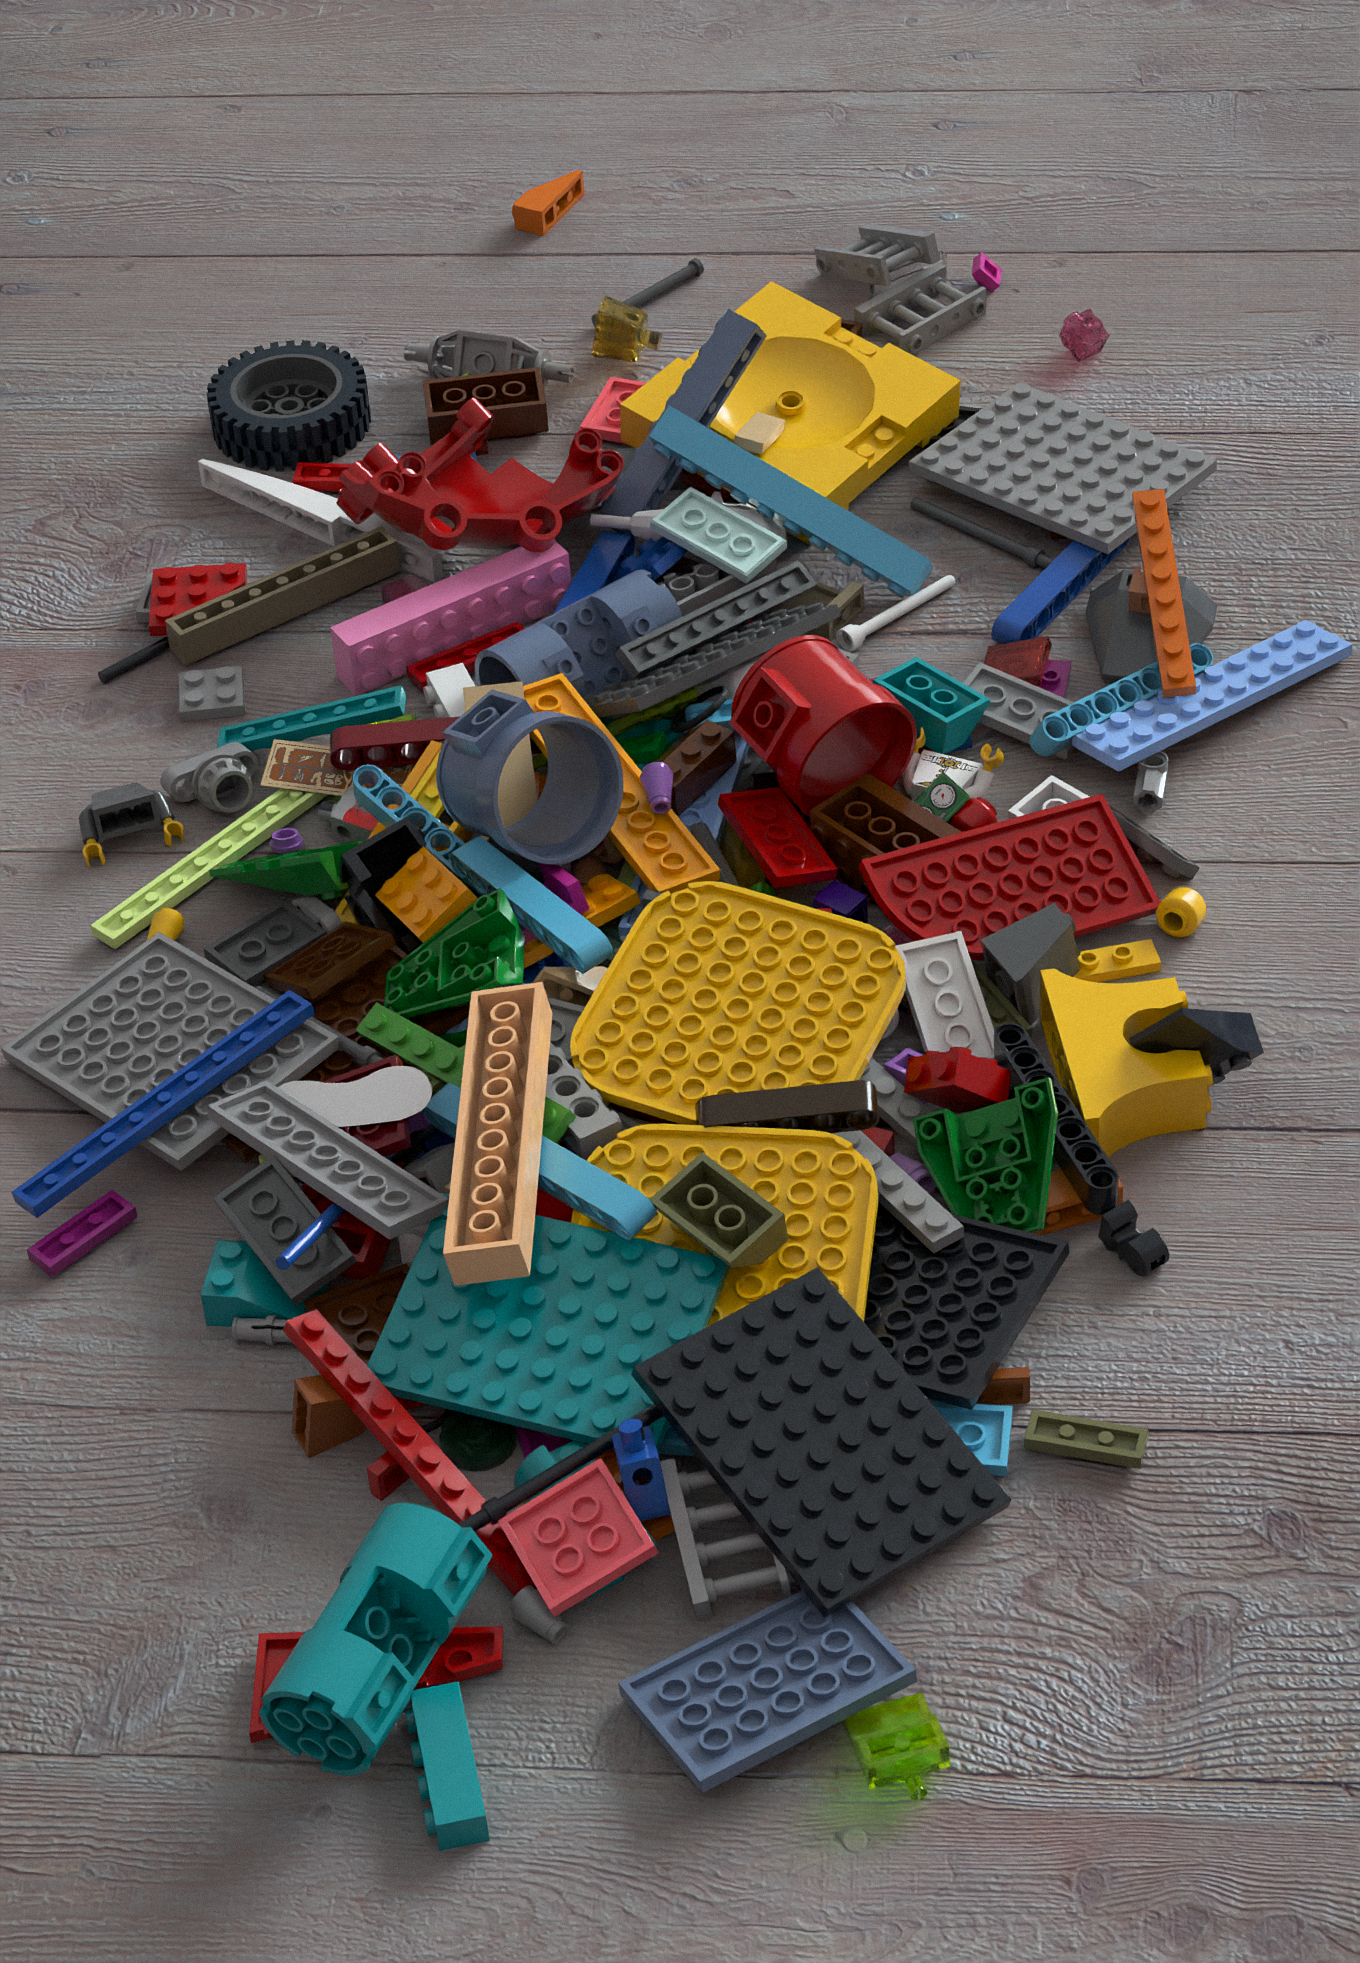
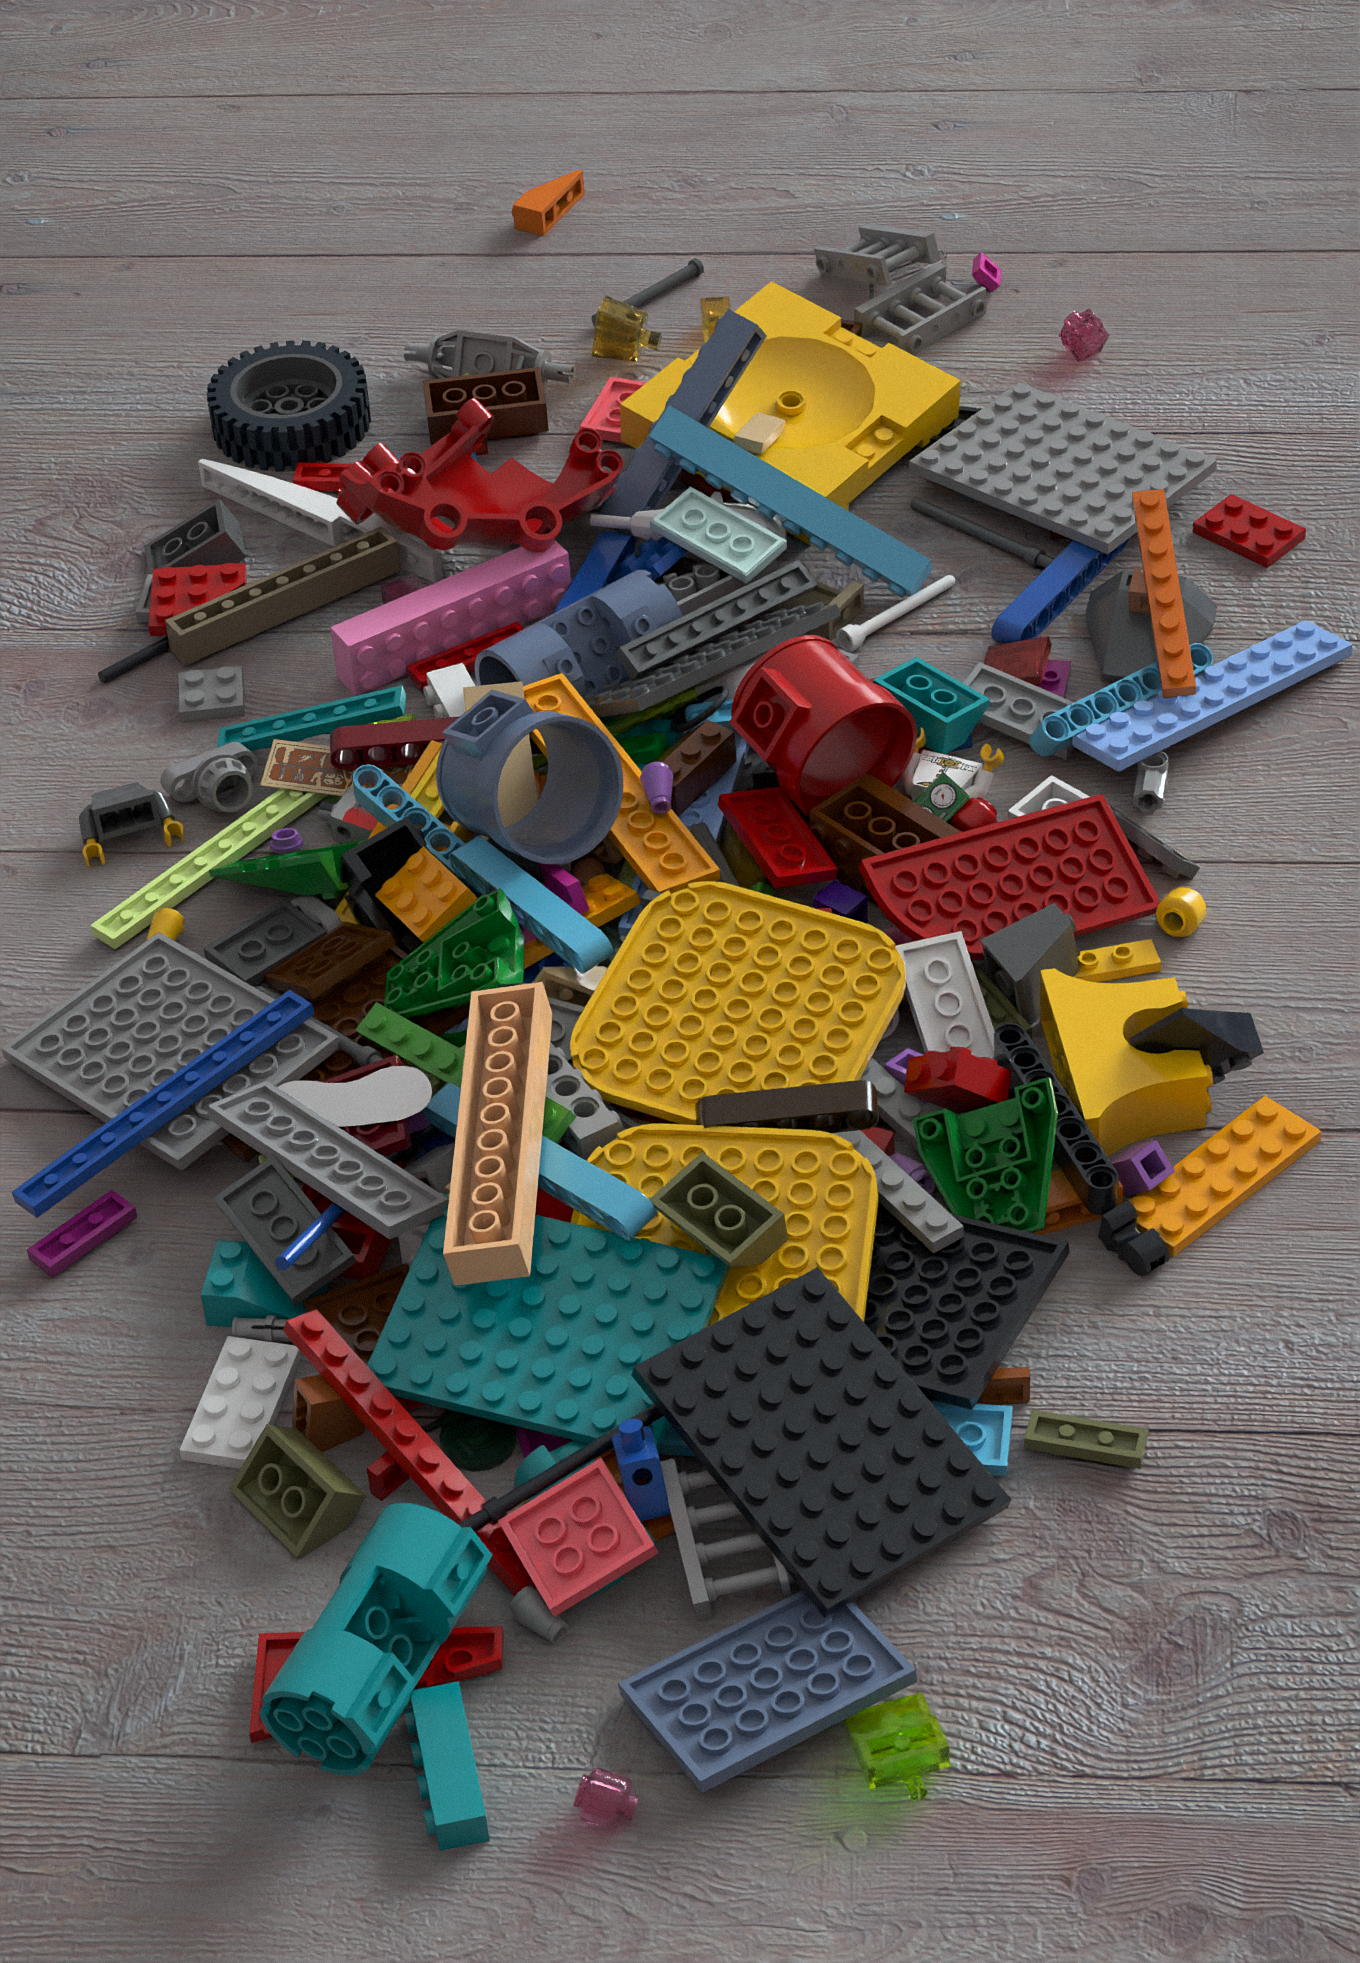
none -> dark grey slope [144,499,246,574]
none -> white plate [180,1336,302,1469]
none -> olive slope [229,1424,366,1558]
none -> clear pink head [573,1768,638,1830]
none -> clear yellow brick [700,296,731,342]
none -> medium lavender brick [1111,1140,1175,1196]
none -> light orange plate [1129,1096,1321,1257]
none -> red plate [1193,494,1306,568]

